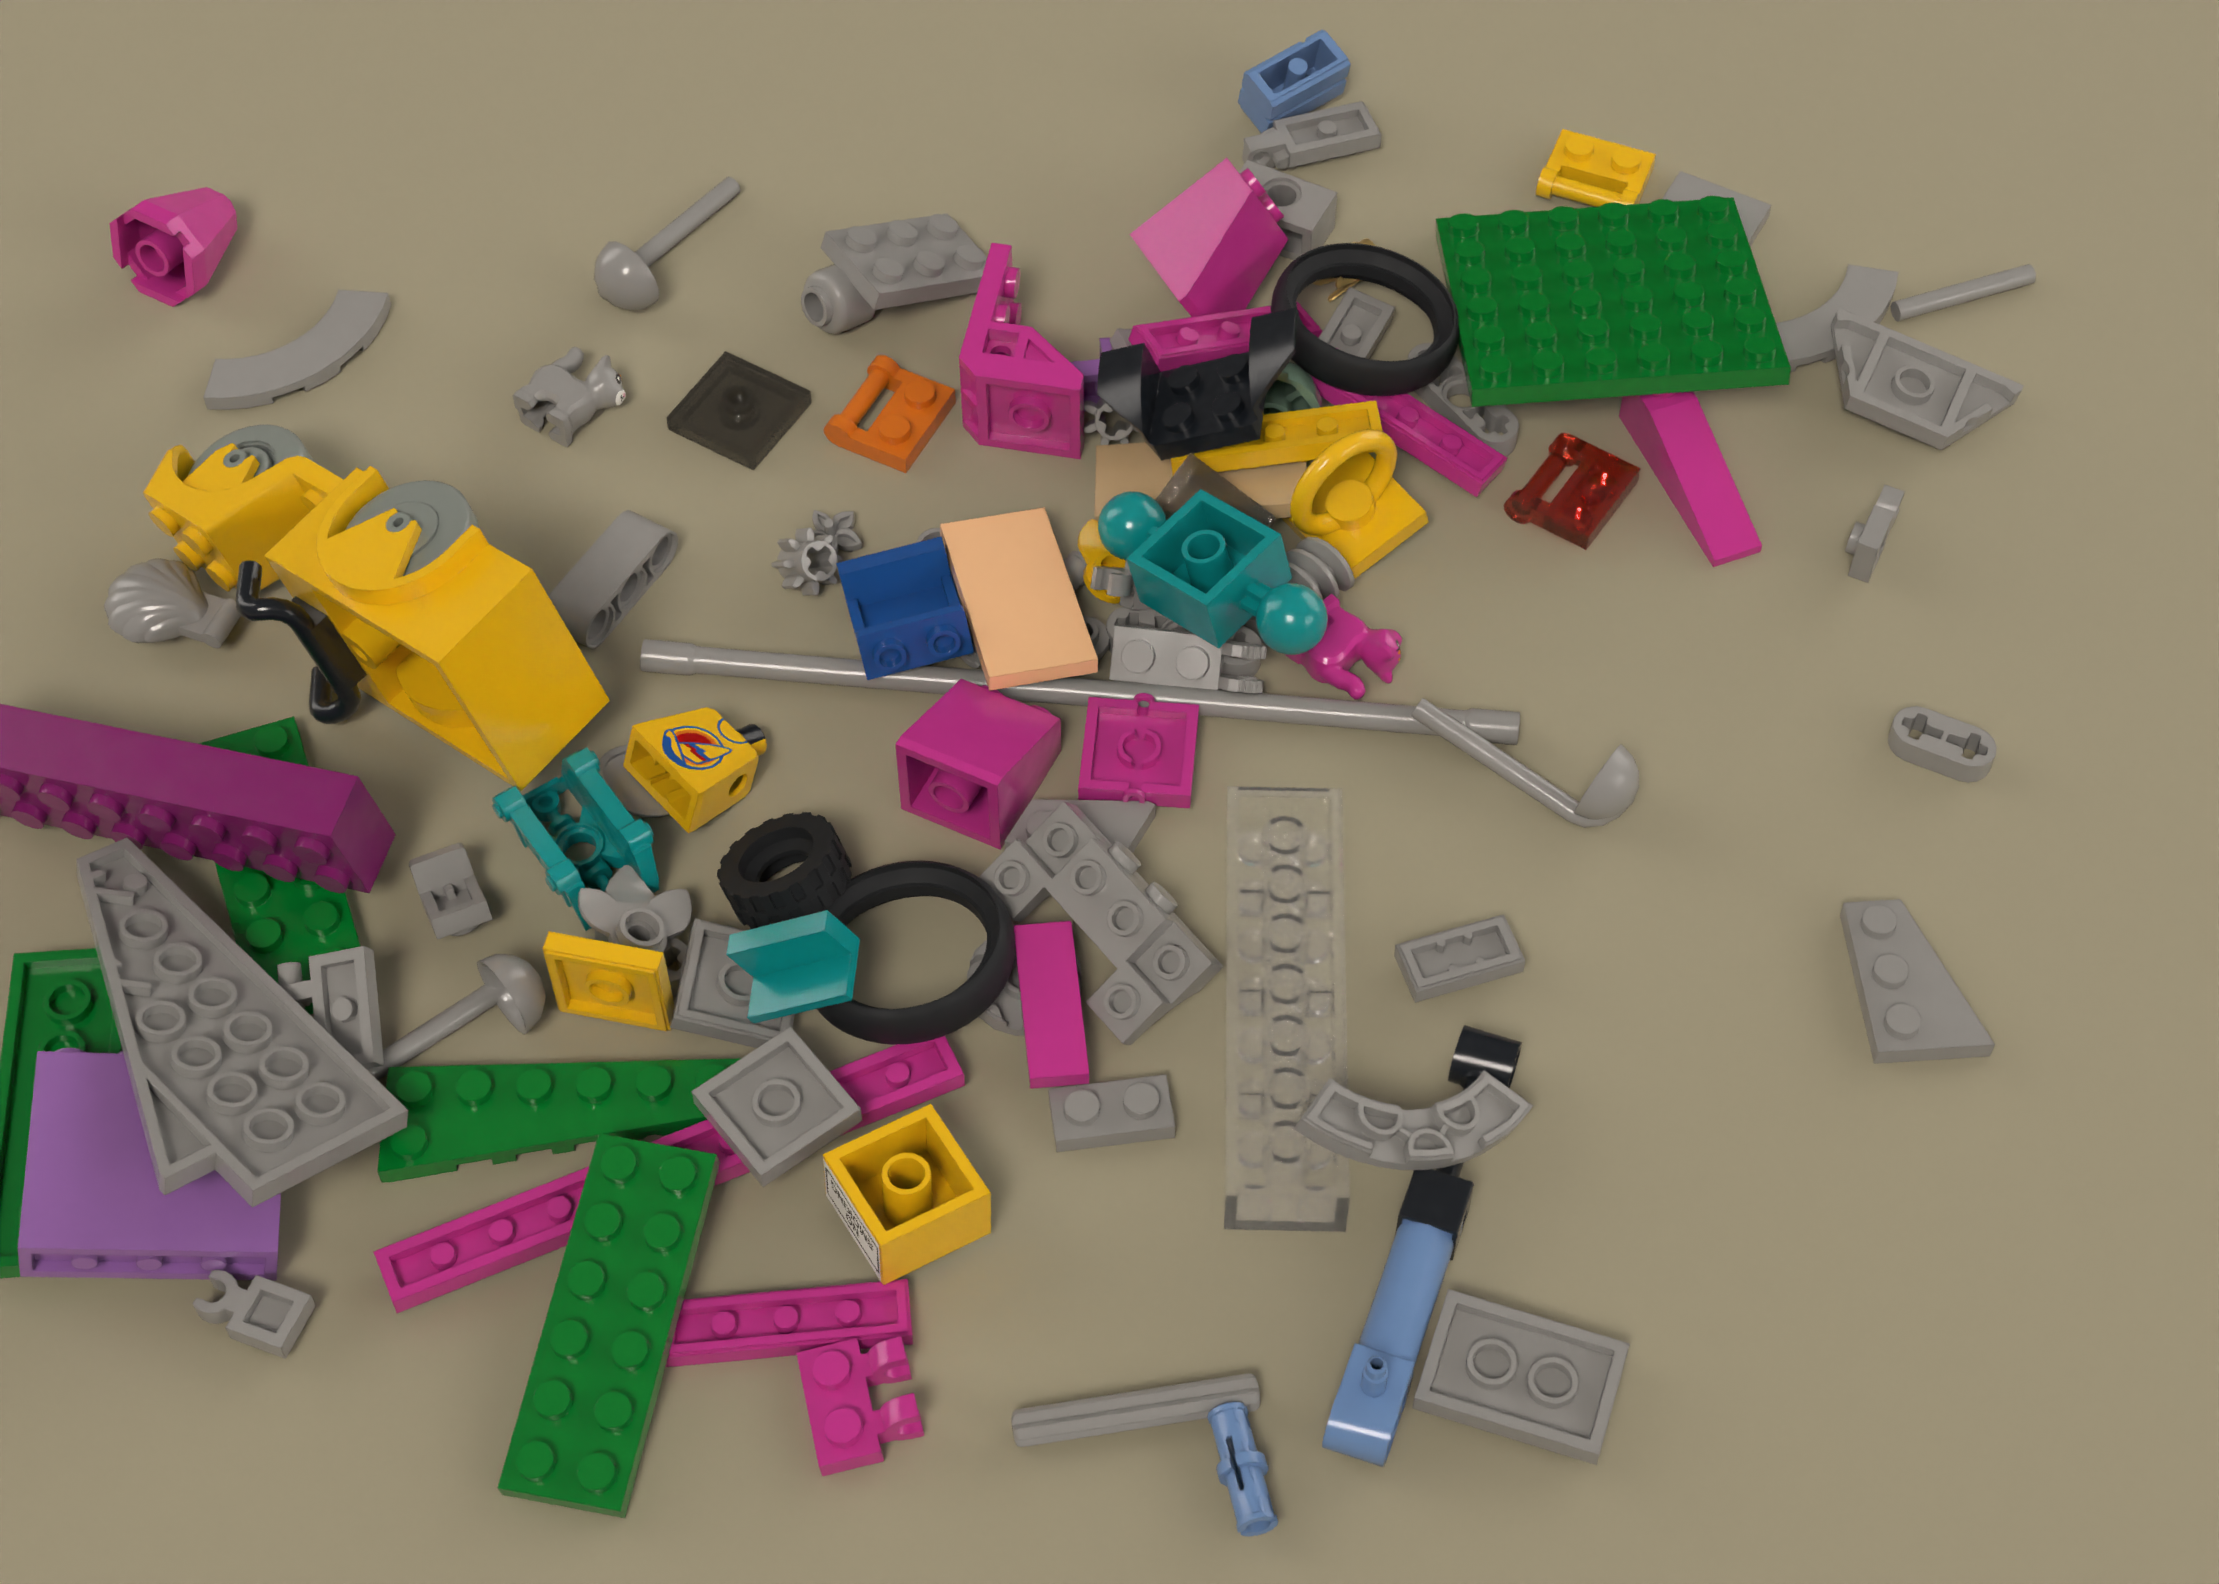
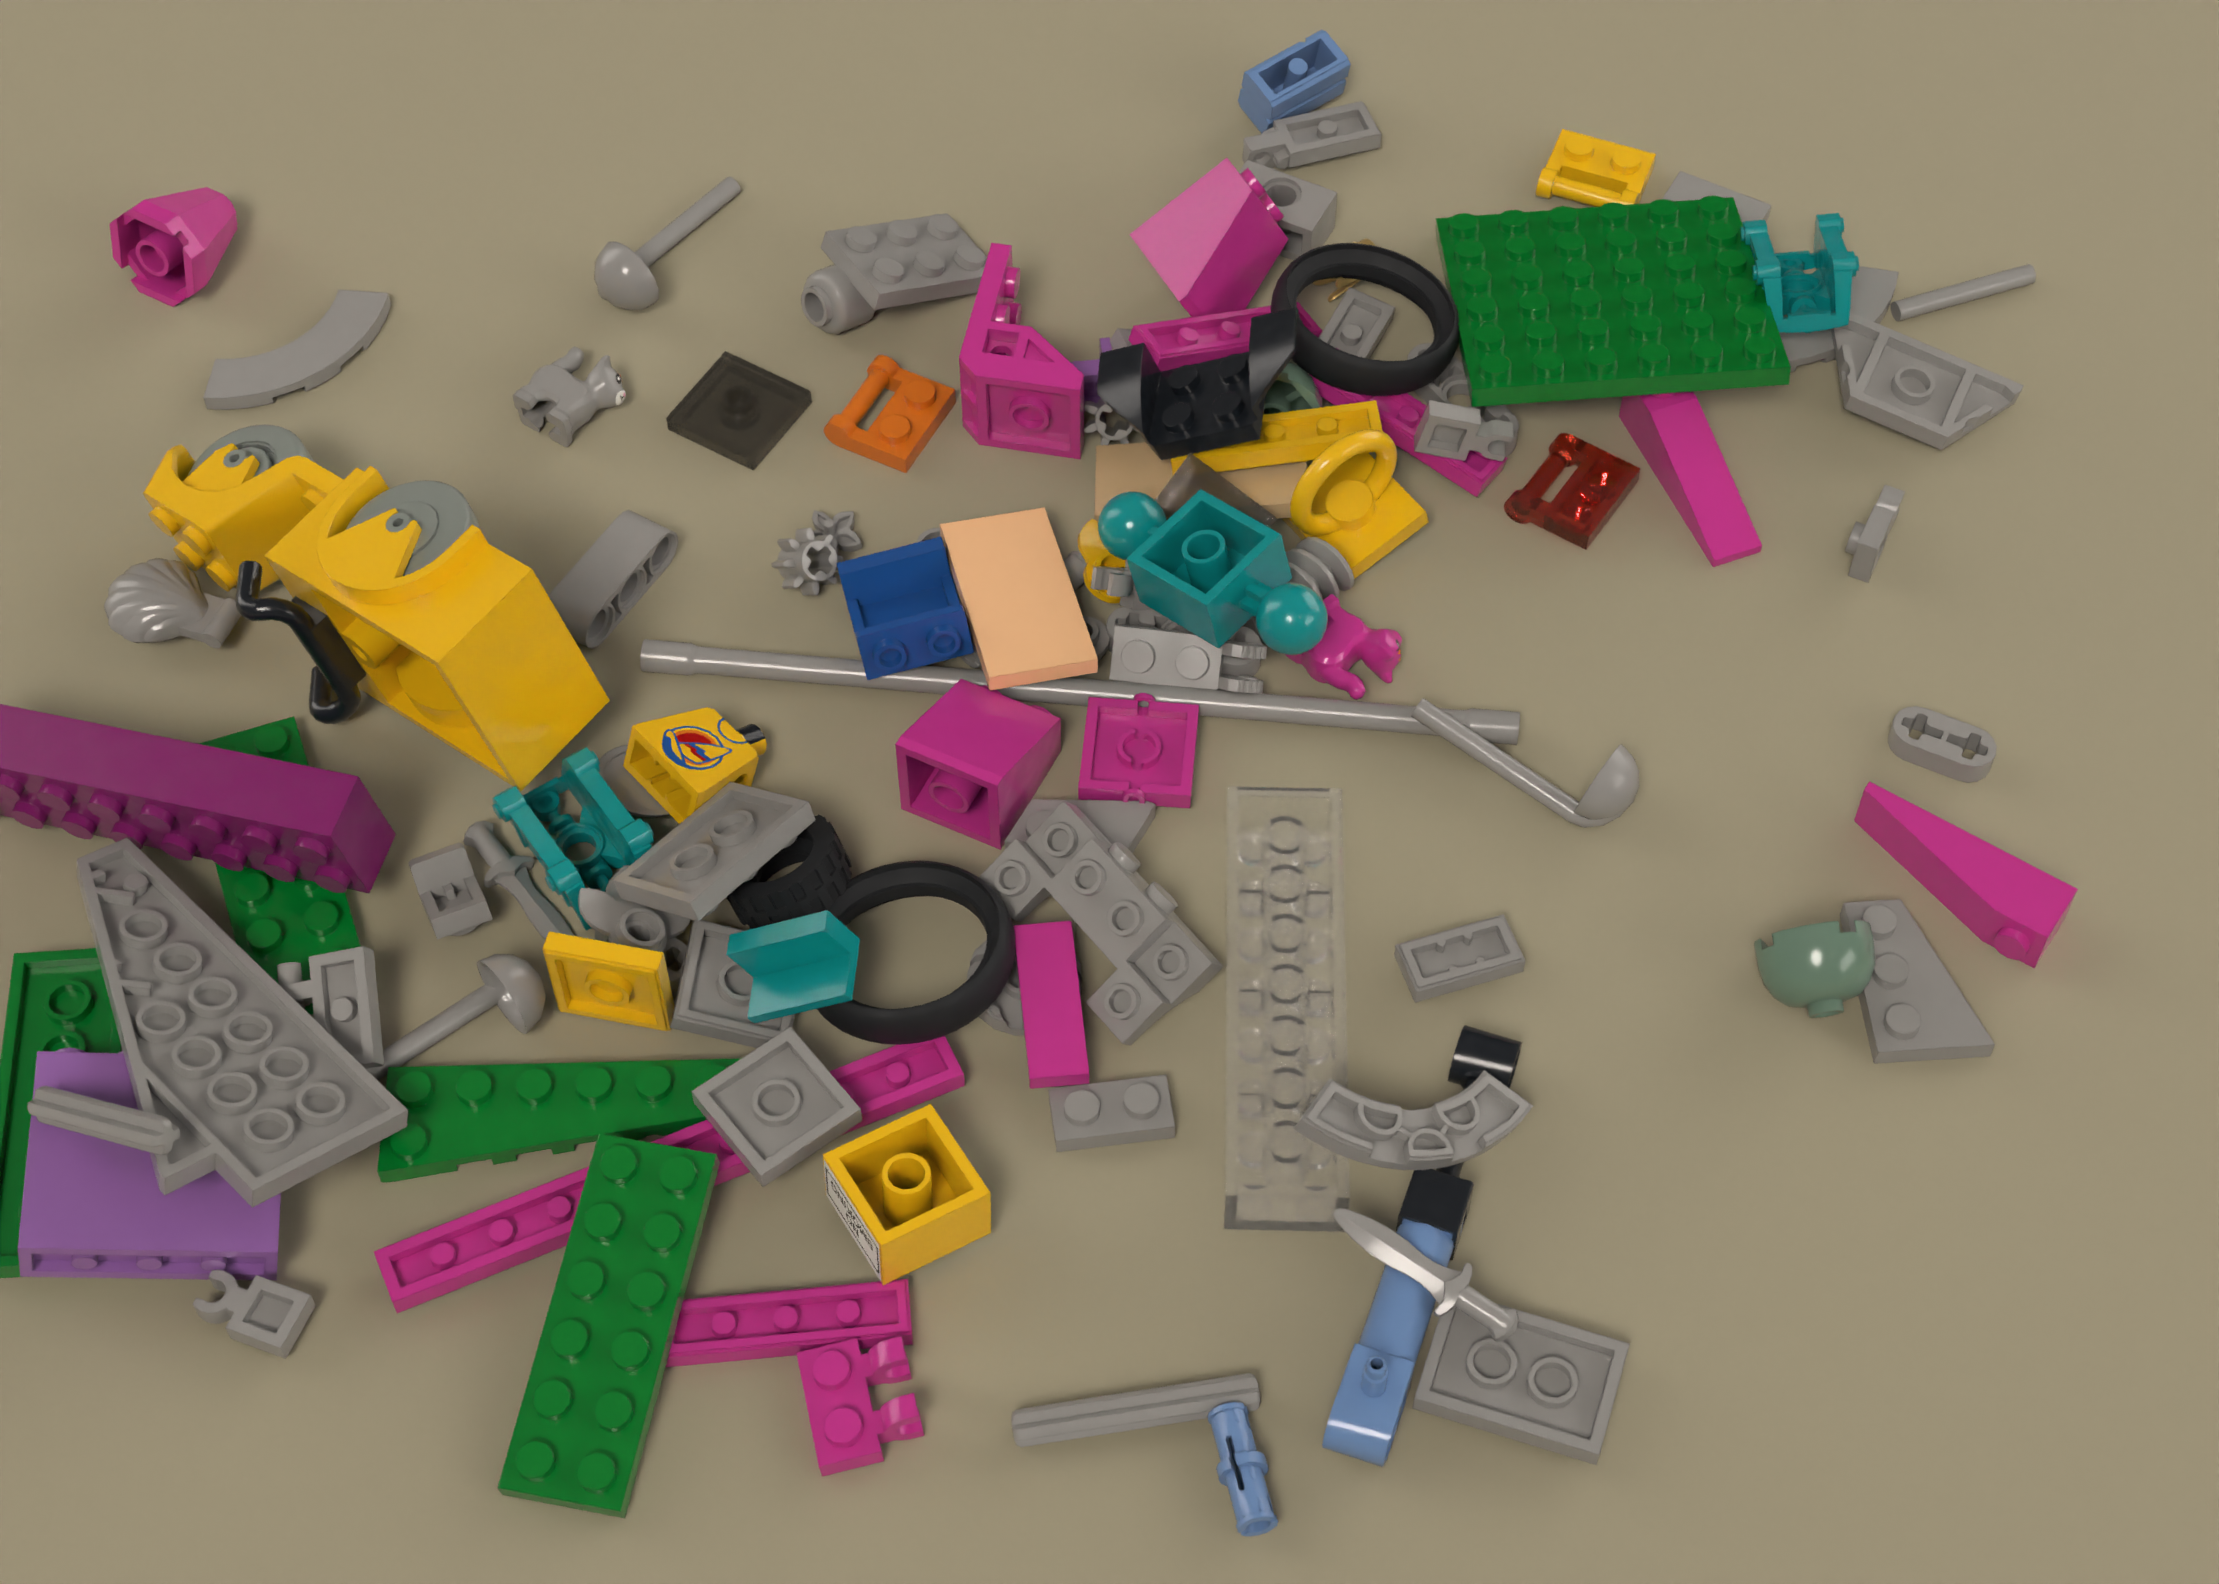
none -> light grey axle [27,1086,180,1155]
none -> light grey sword [464,821,574,940]
none -> light grey plate [613,782,816,921]
none -> light grey sword [1333,1208,1519,1341]
none -> light grey plate [1414,400,1514,461]
none -> teal piece [1740,213,1859,333]
none -> sand green cylinder [1754,920,1875,1018]
none -> dark pink slope [1854,781,2078,969]

